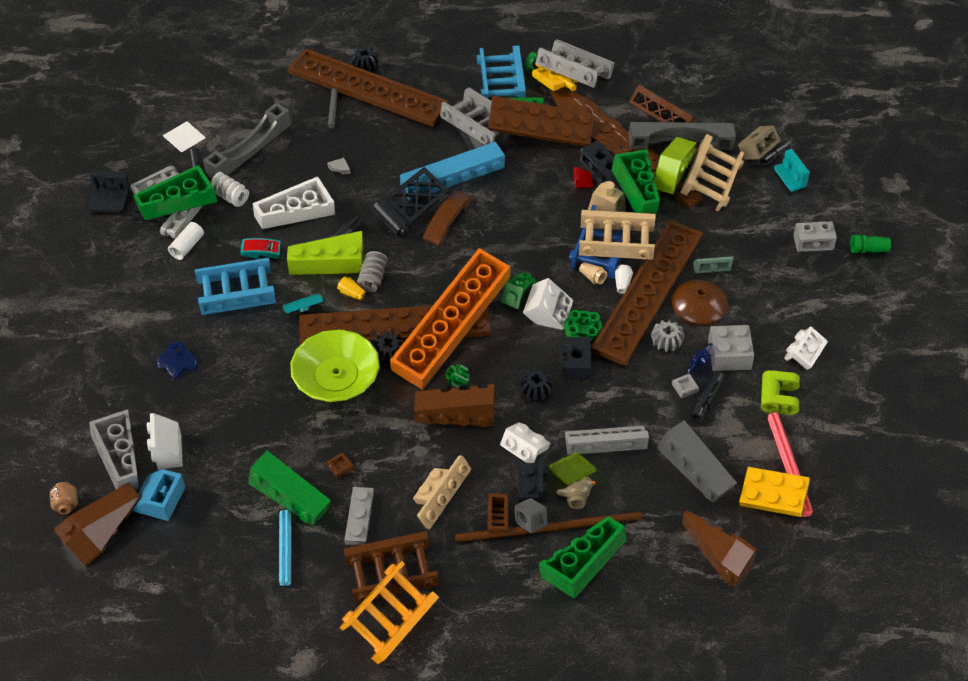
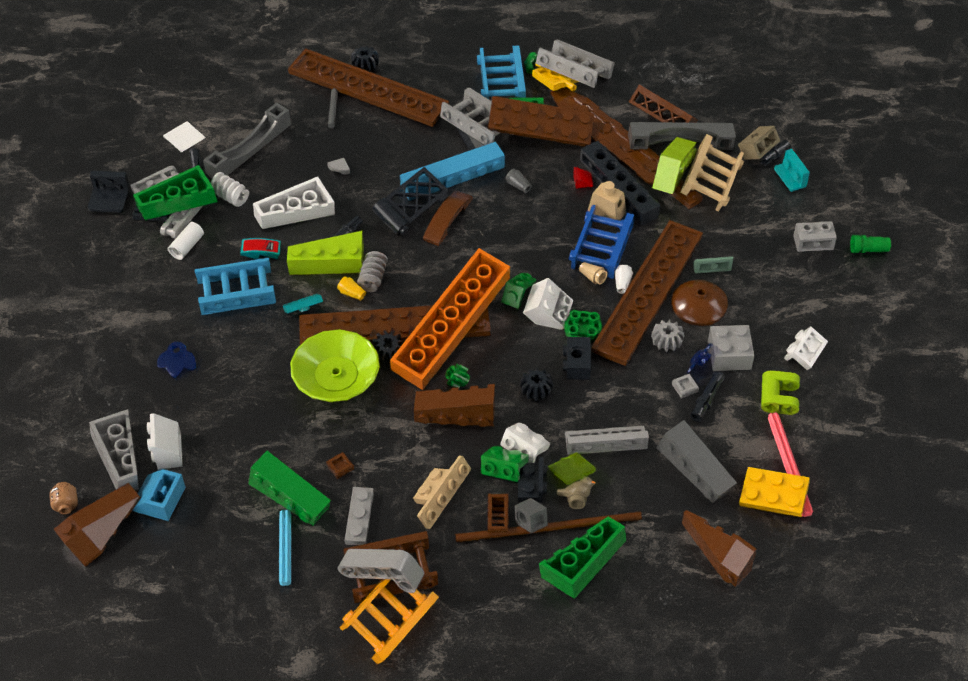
tan fence [579,210,655,259] -> none
green wedge [612,149,660,217] -> none
none -> light grey beam [338,549,424,593]
none -> green bracket [481,446,529,482]
none -> dark grey cone [505,168,532,193]

